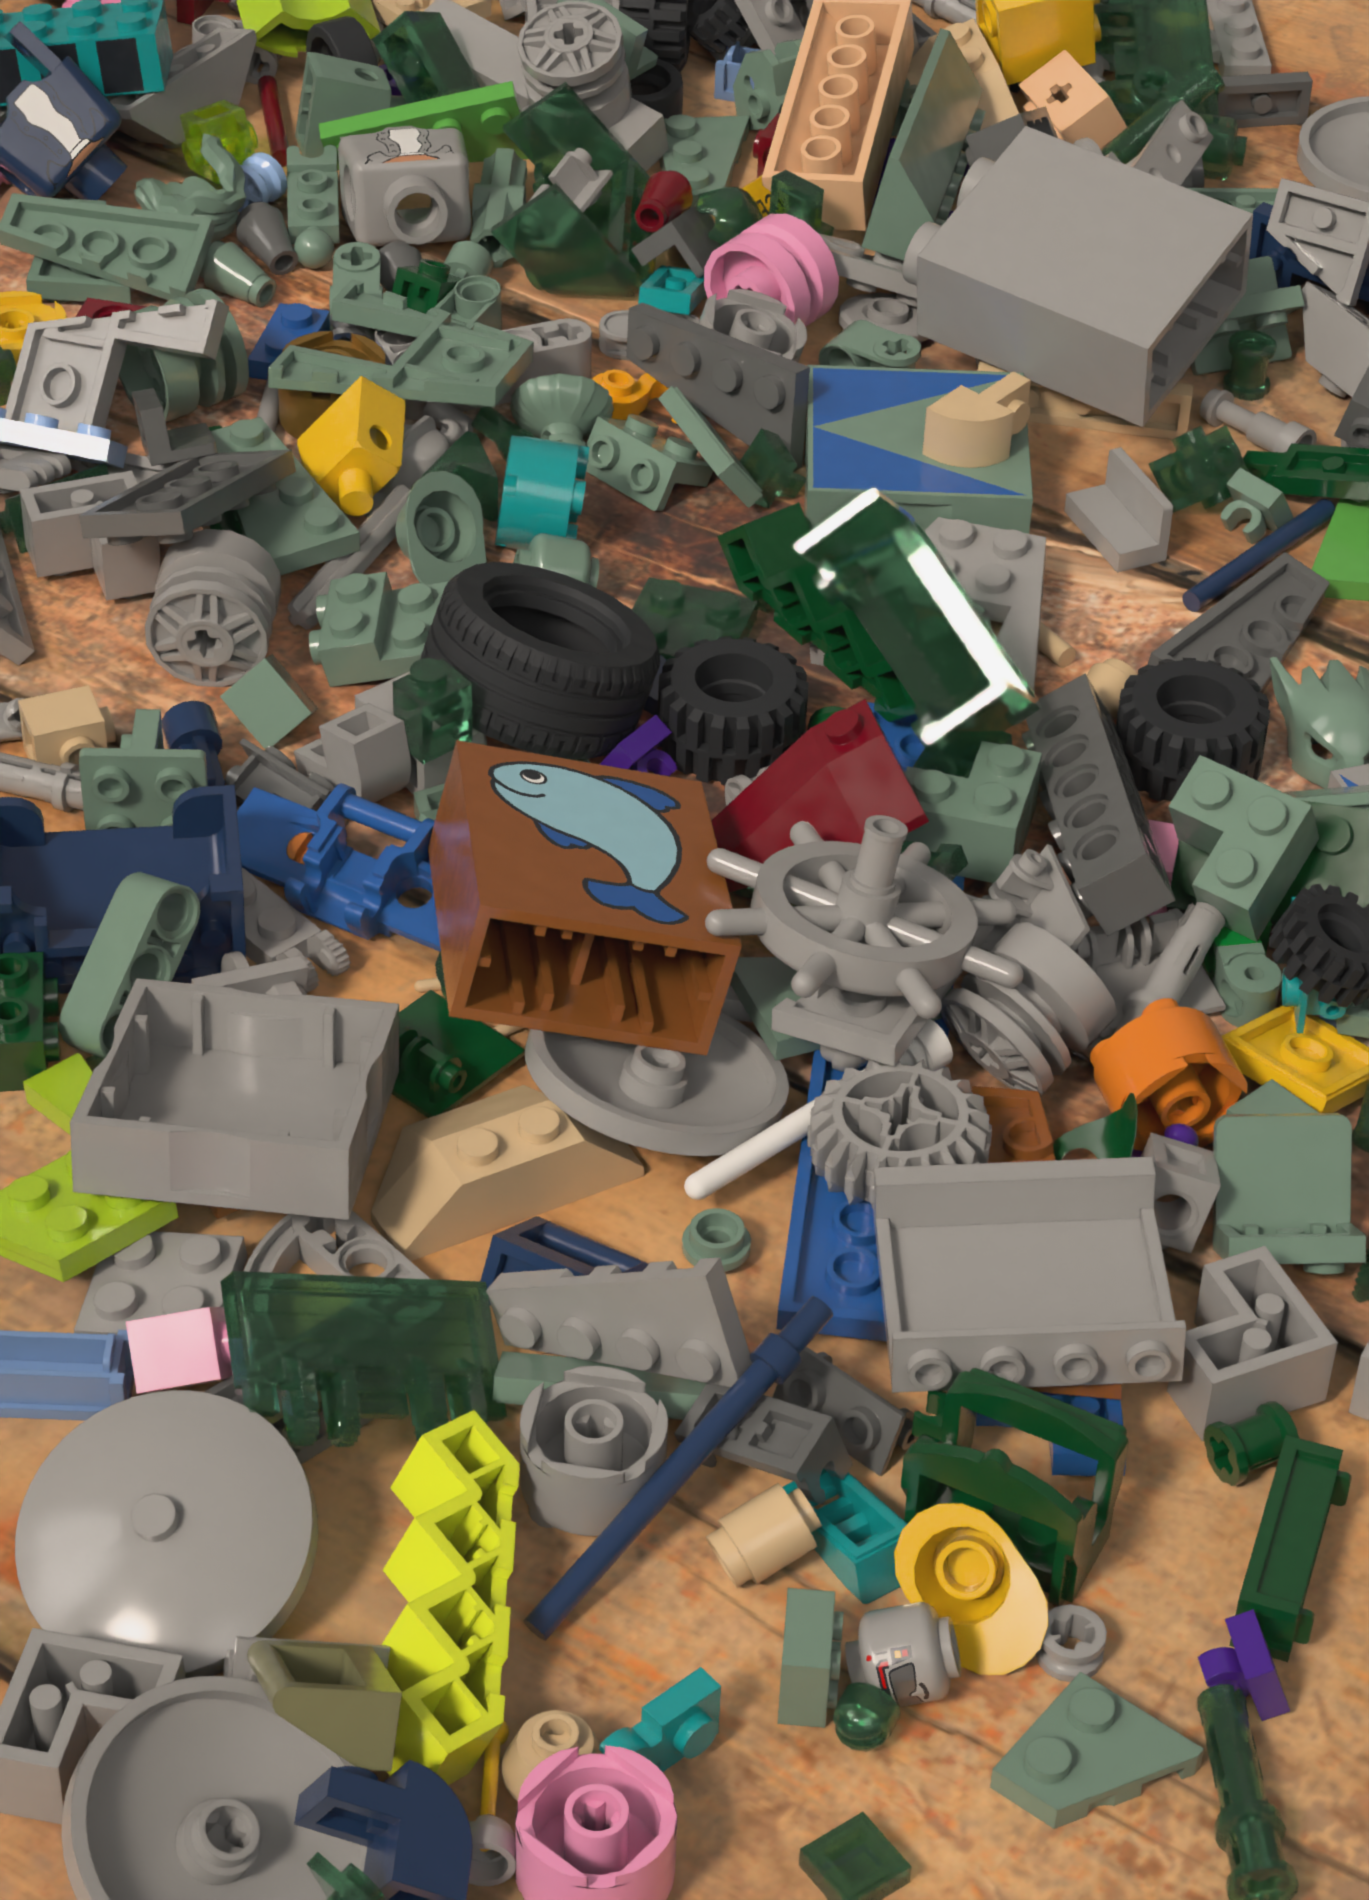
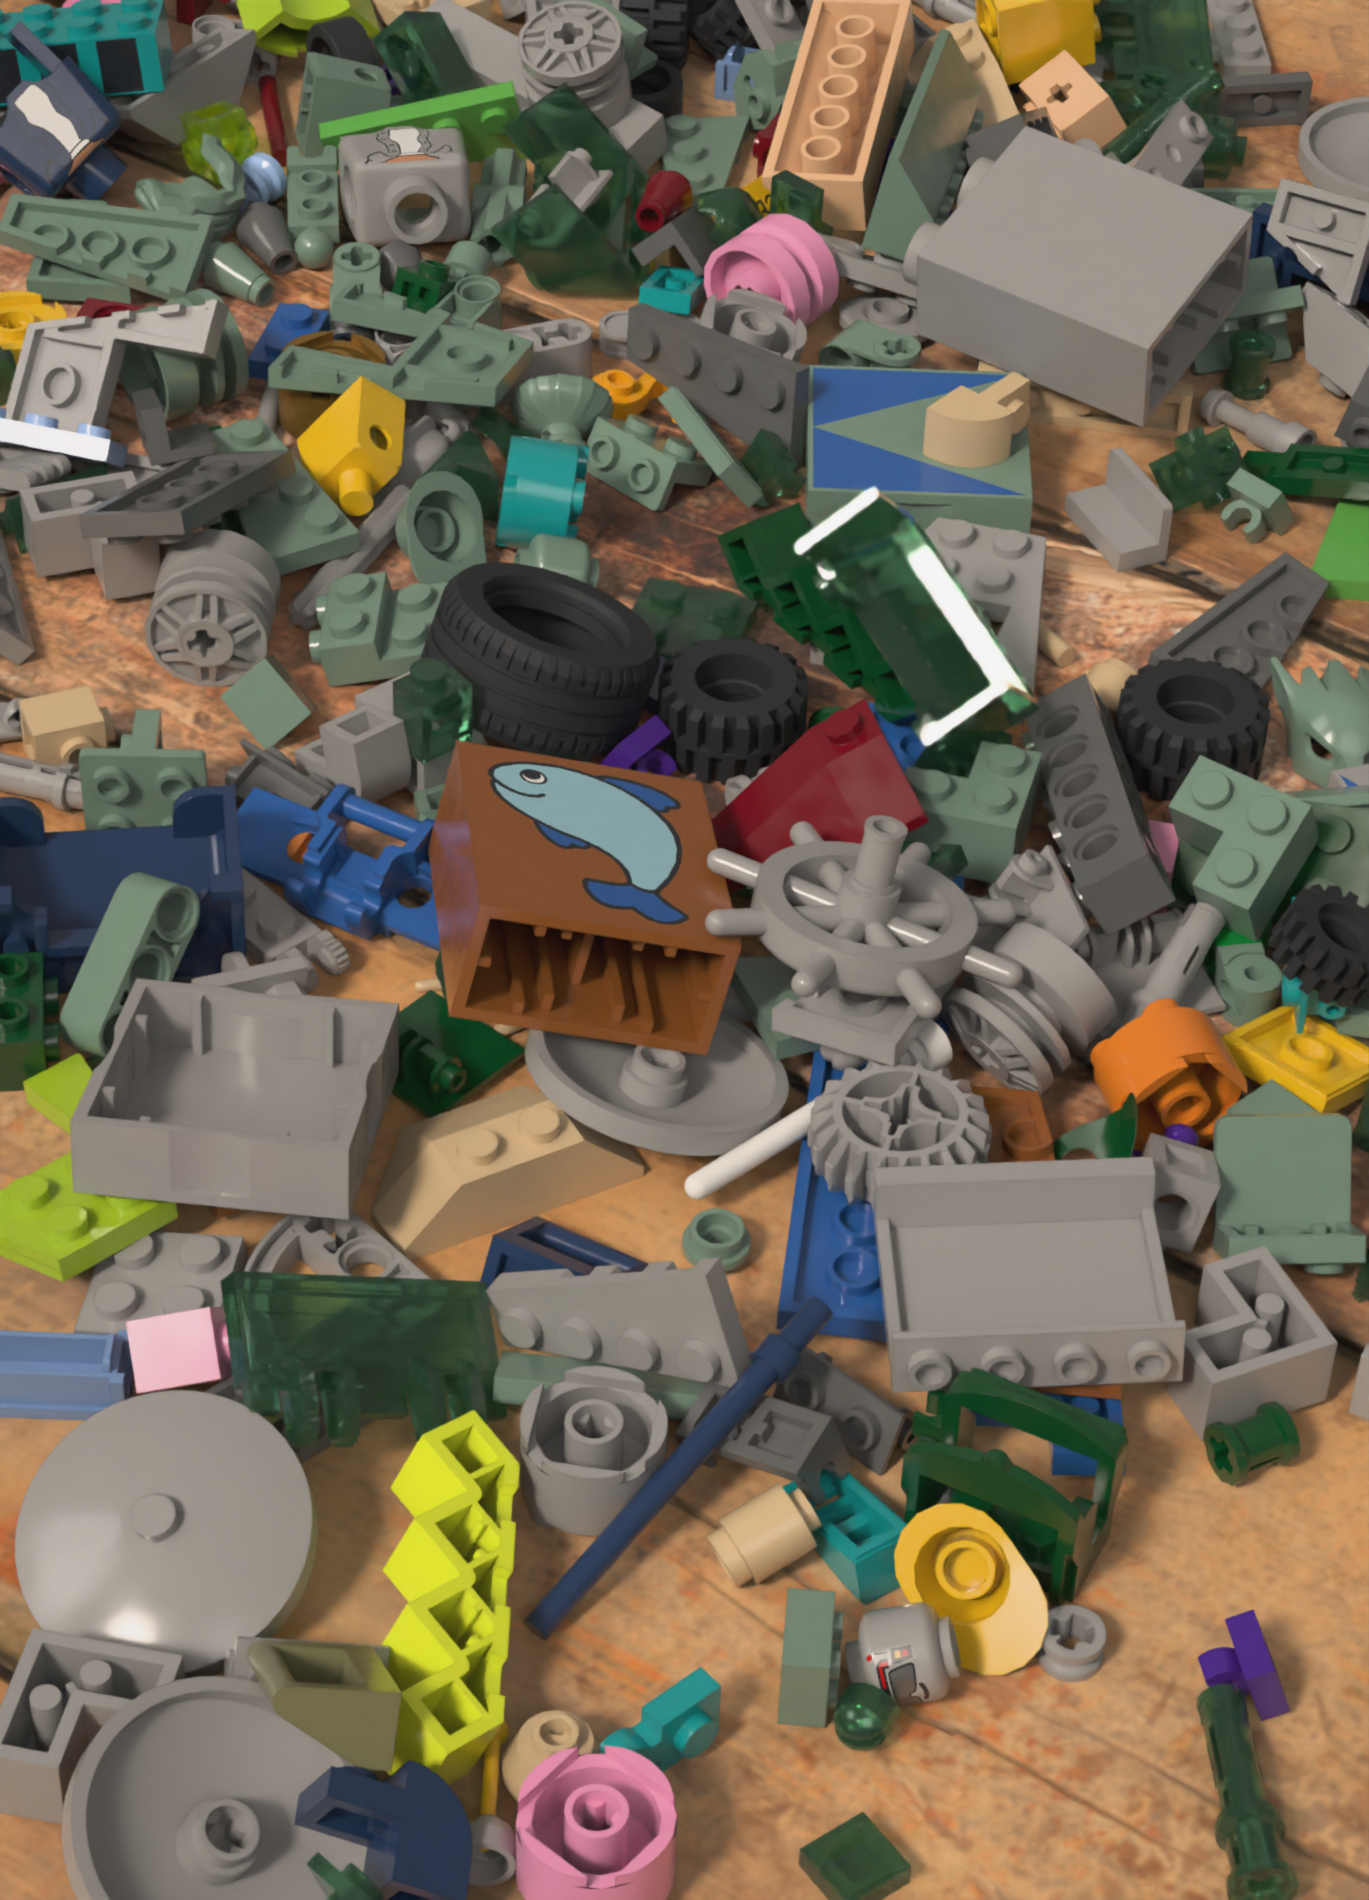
dark blue piece [162,701,225,786] -> none
sand green wing [990,1672,1204,1829] -> none
dark blue bar [1182,499,1335,612] -> none
dark green container [1229,1435,1352,1662] -> none

